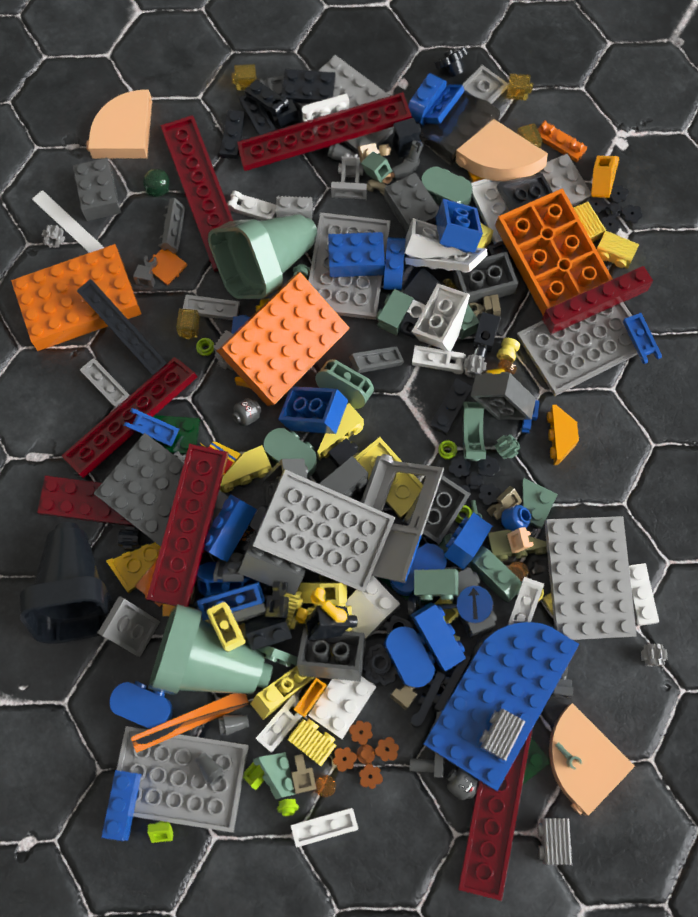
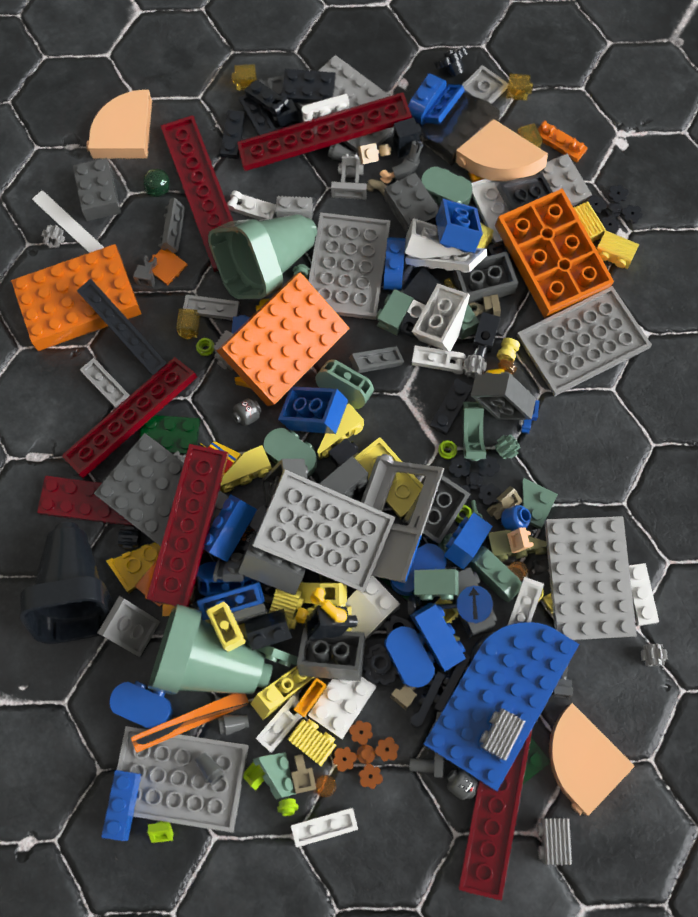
blue hinge [123,408,179,447] -> none
black plate [266,581,289,618] -> none
blue brick [328,232,385,277] -> none
sand green brick [361,151,392,183] -> none
dark red brick [542,266,653,335] -> none
light orange slope [547,405,579,465] -> none
sand green hand [555,742,582,770] -> none
light orange slope [591,156,619,198] -> none
blue hinge [623,313,662,364] -> none

